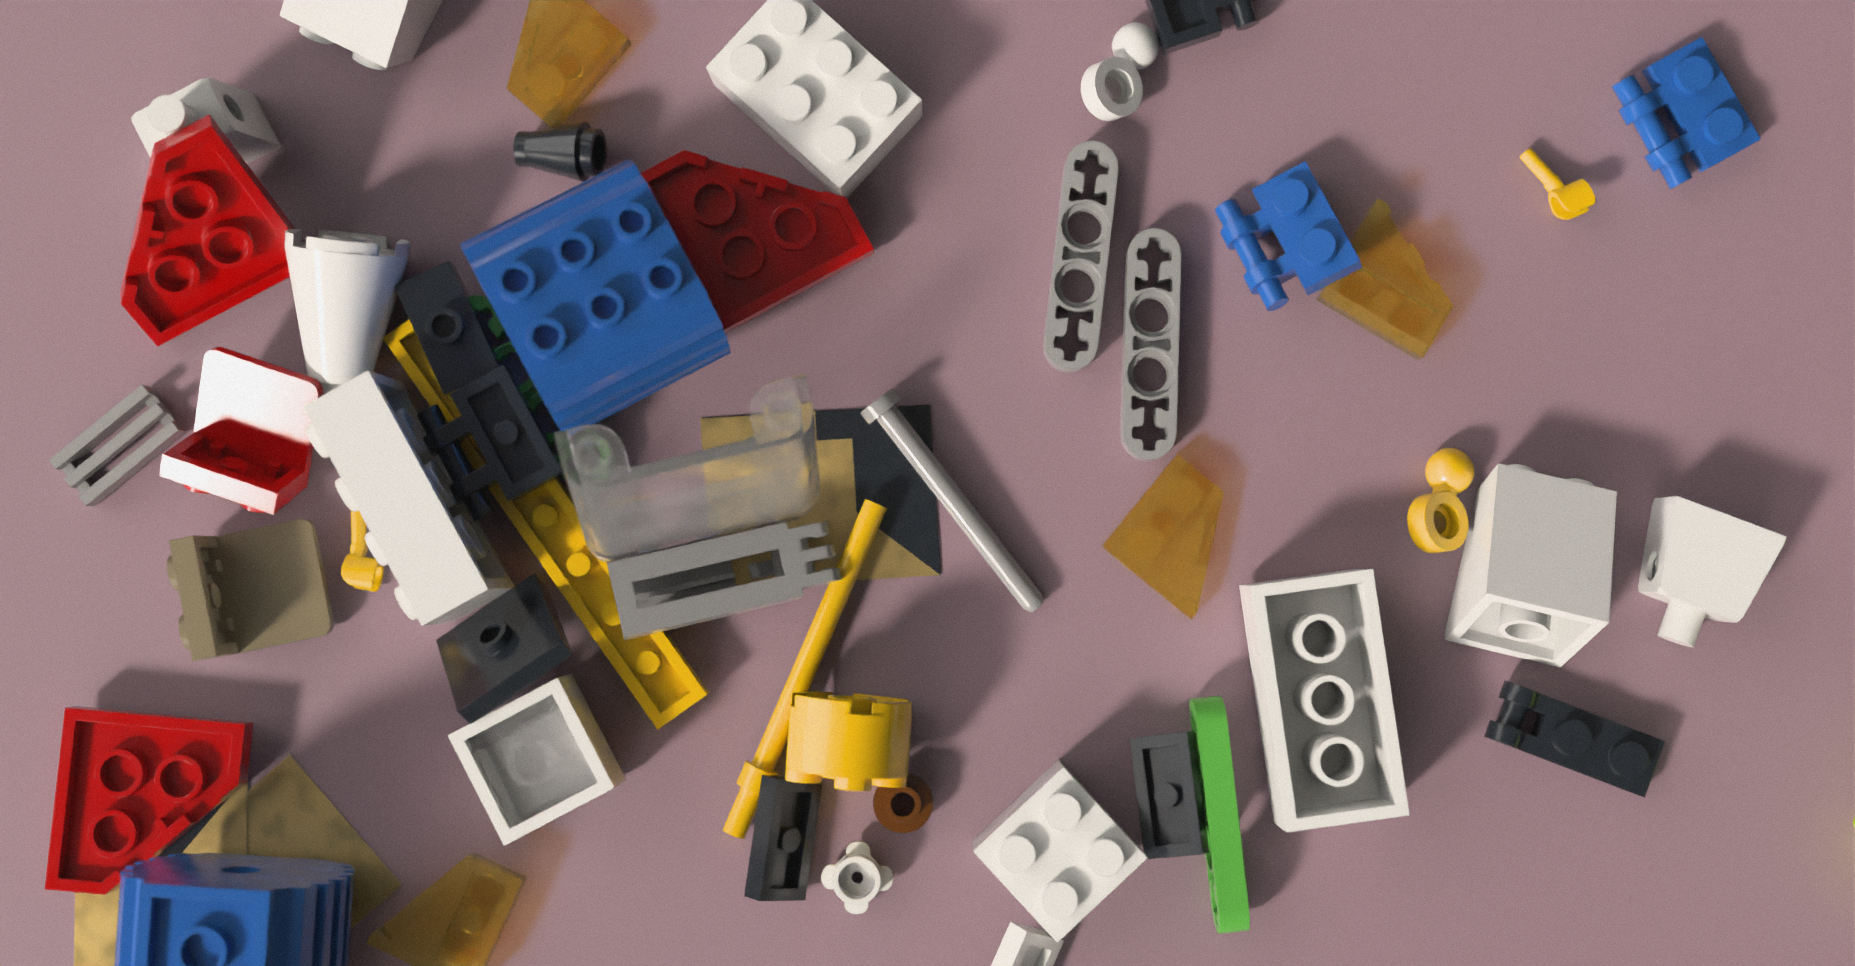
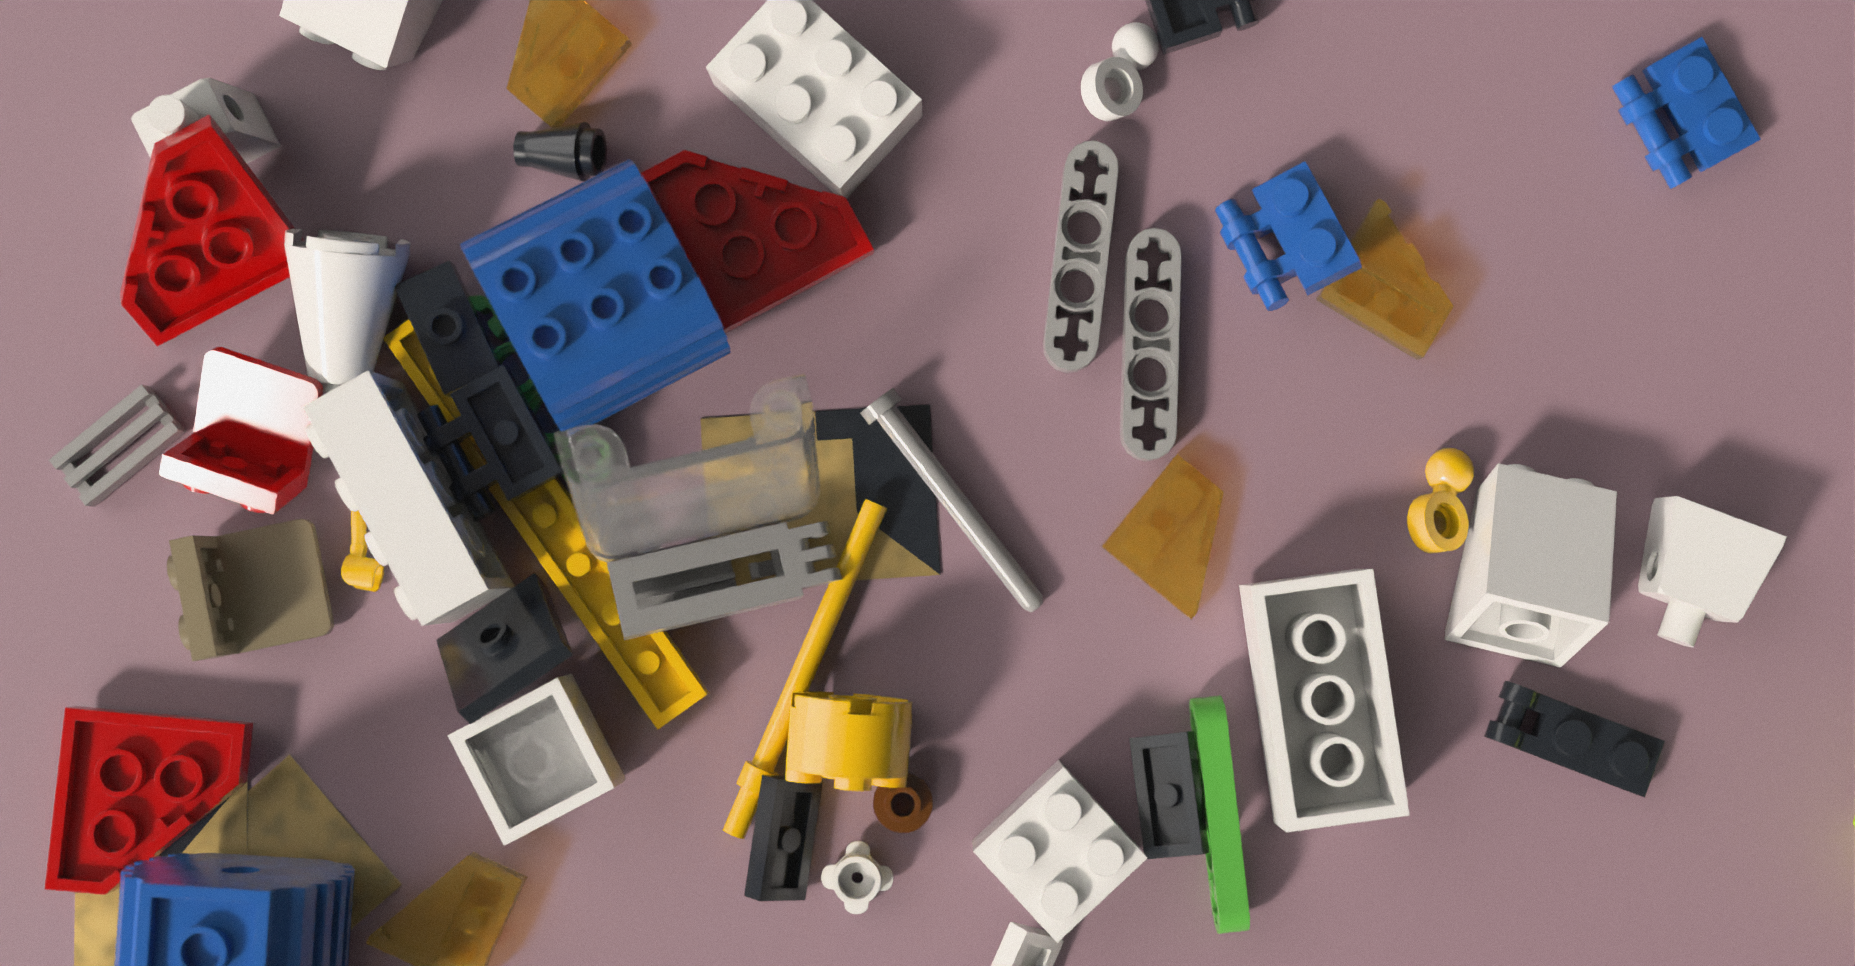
yellow hand [1519,148,1595,220] -> none

